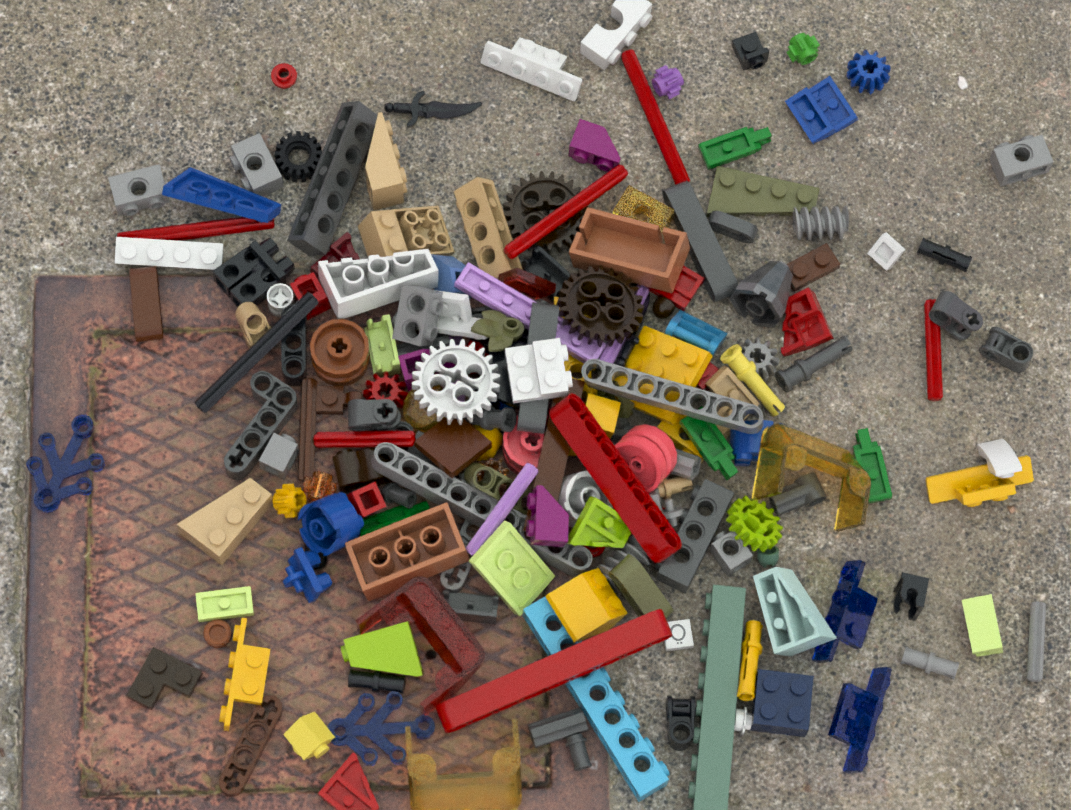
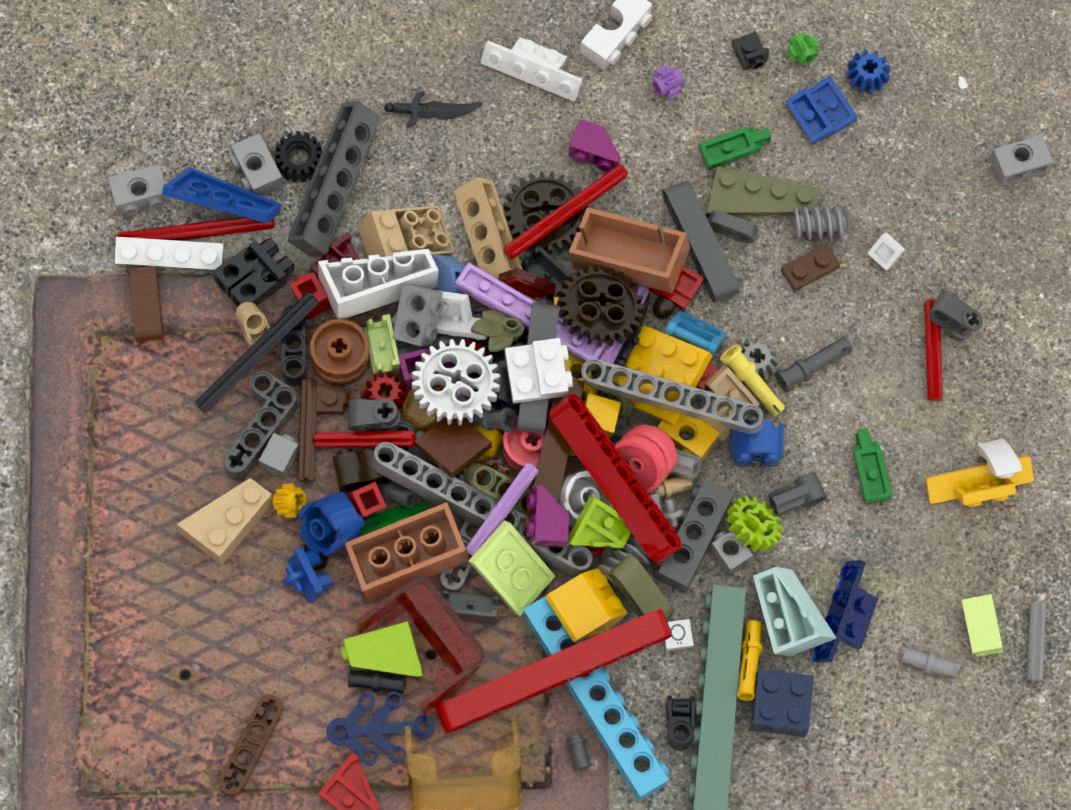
clear blue plant [26,414,105,513] -> none
dark brown plate [126,647,203,710] -> none
yellowish green plate [195,586,254,622] -> none
dark orange tile [203,619,232,648] -> none
yellow bracket [219,618,270,731] -> none
white wheel [267,283,294,318] -> none
red plate [271,63,297,89] -> none
light yellow brick [283,712,335,760] -> none
clear orange gear [302,471,337,502] -> none
tan slope [365,112,407,211] -> none
dark grey axle [527,707,588,749] -> none
clear yellow brick [613,185,675,237] -> none
red axle [621,49,690,184] -> none
green hinge [679,406,739,481] -> none
flat silver cone [730,261,793,328] -> none
white plate [734,707,752,735] -> none
clear yellow windscreen [751,423,871,532] -> none
sand green hinge [757,546,779,568] -> none
red slope [781,287,834,357] -> none
clear blue bracket [828,667,892,774] -> none
black hinge [893,572,929,621] -> none
black pin [917,237,972,272] -> none
dark grey piece [979,327,1033,372] -> none

